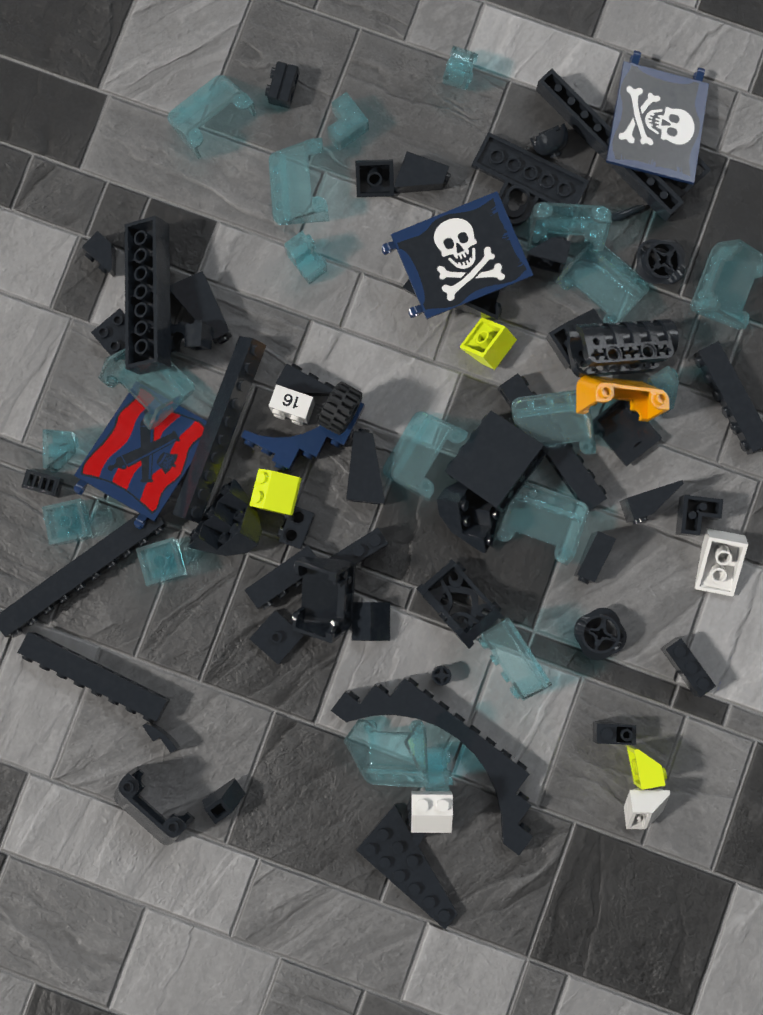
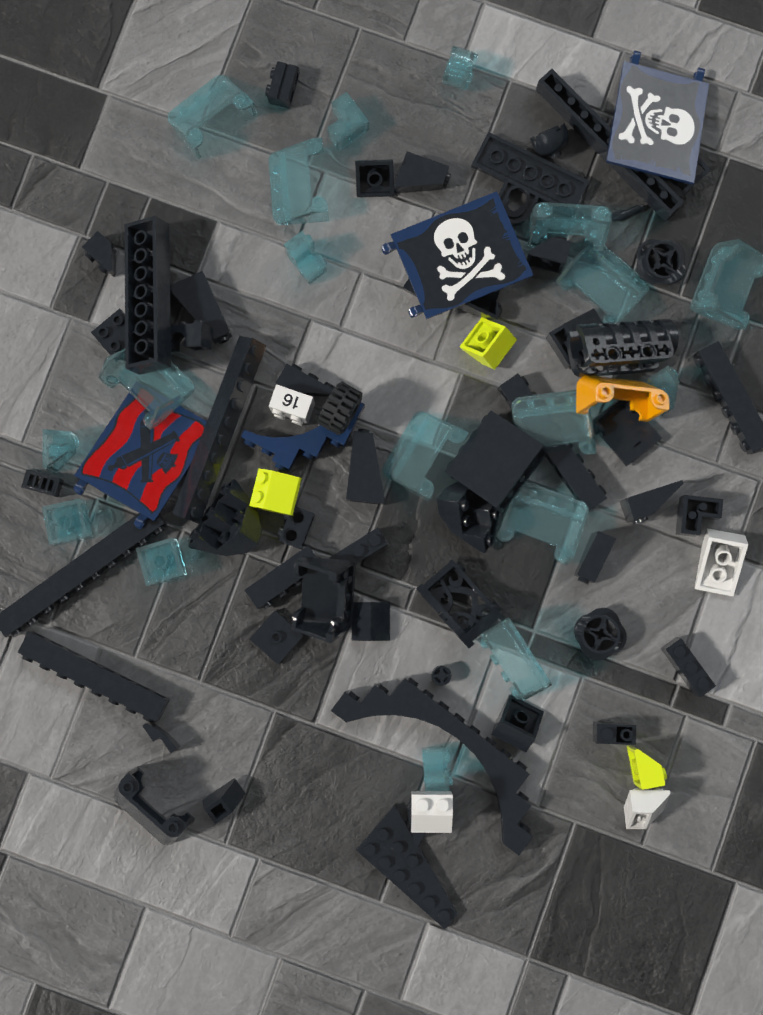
clear light blue windscreen [344,719,429,788] -> none
none -> black slope [491,694,544,752]

